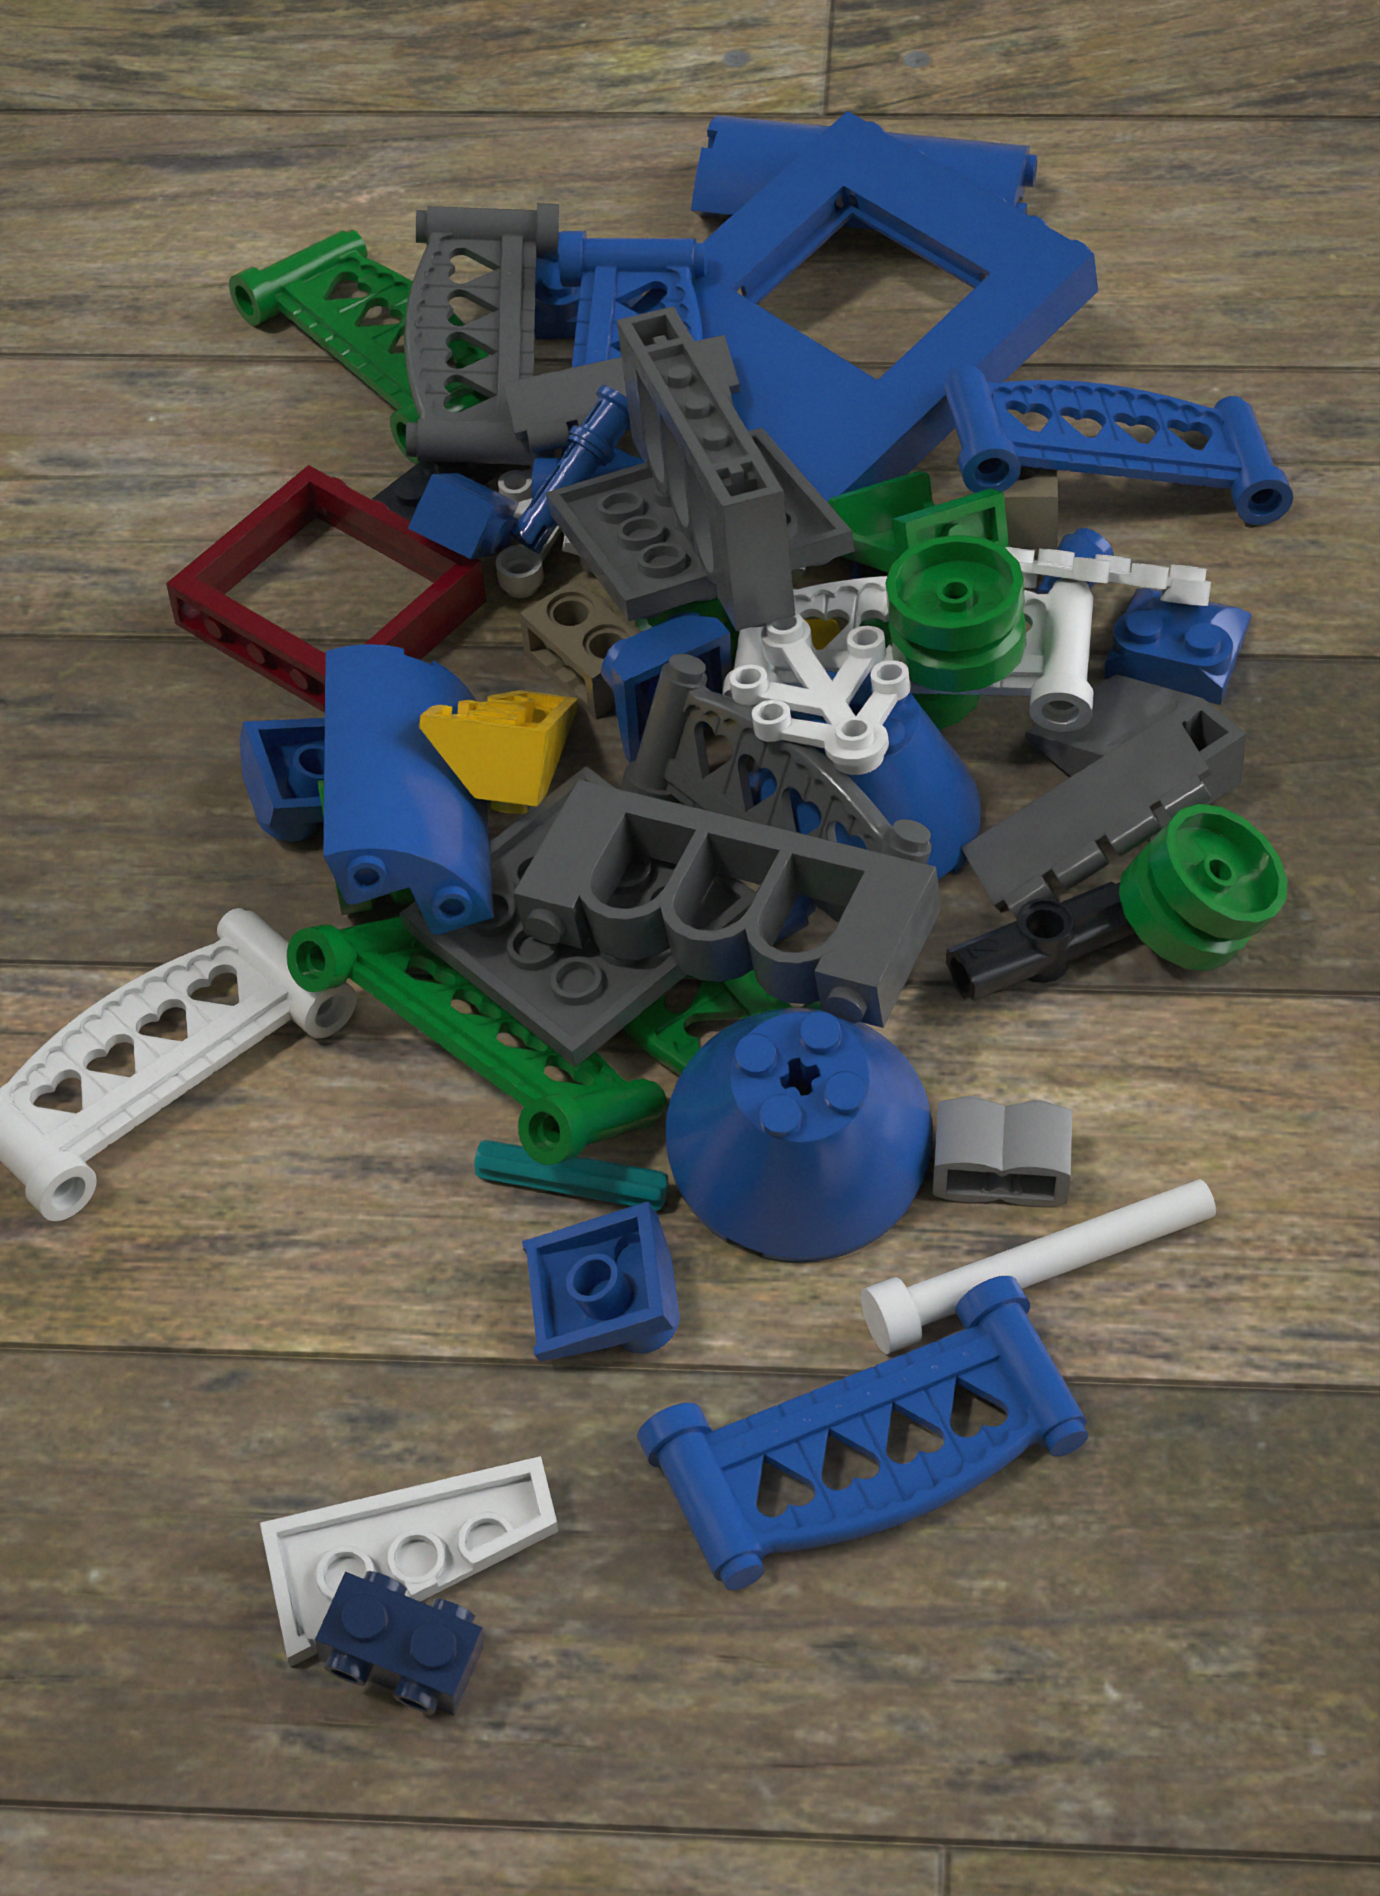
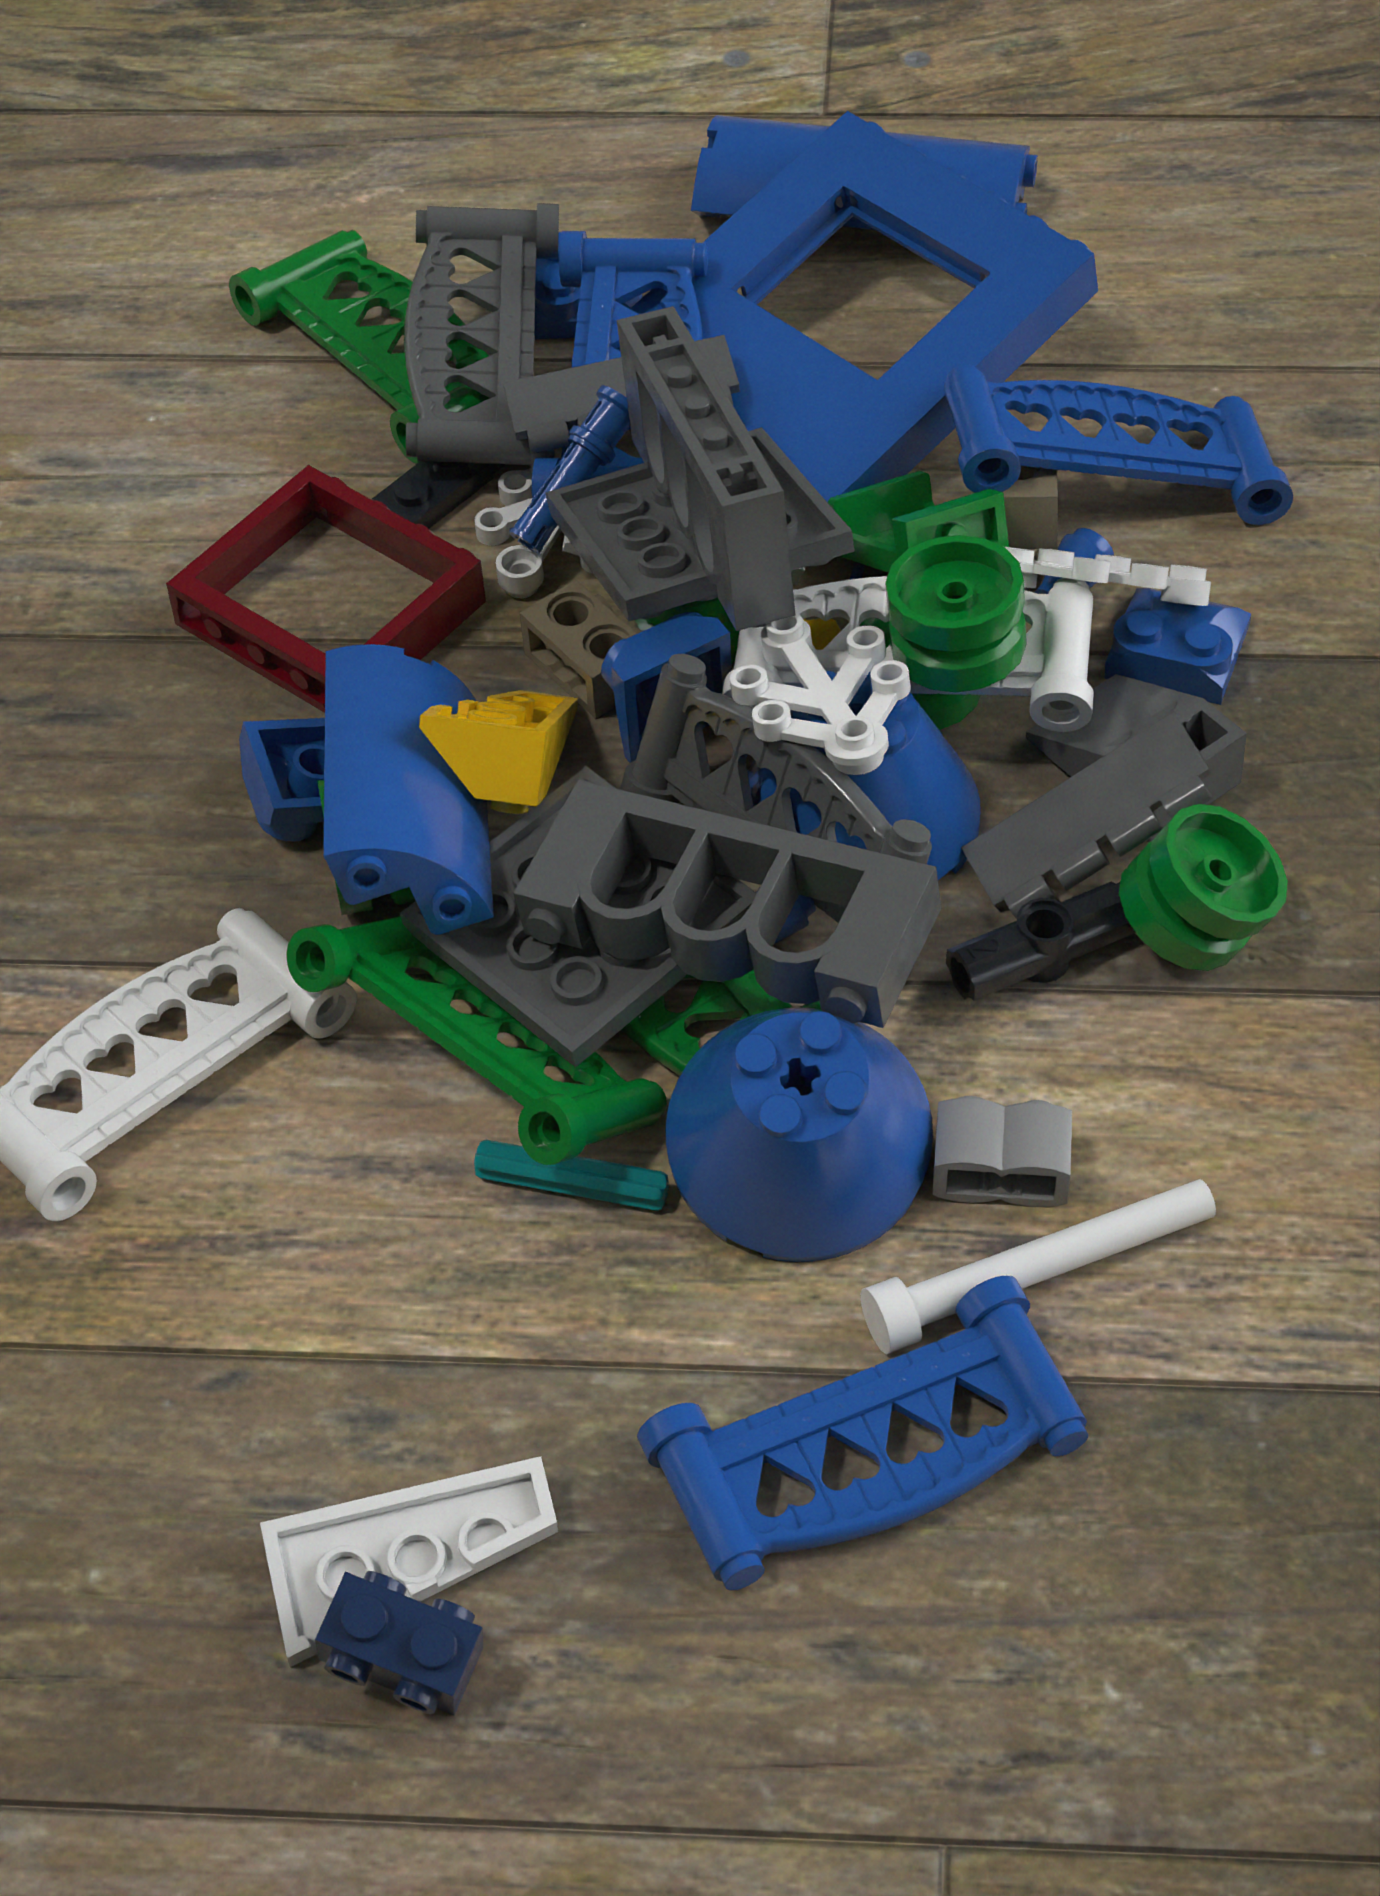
blue brick [408,473,519,559] -> none
blue slope [522,1201,680,1362] -> none

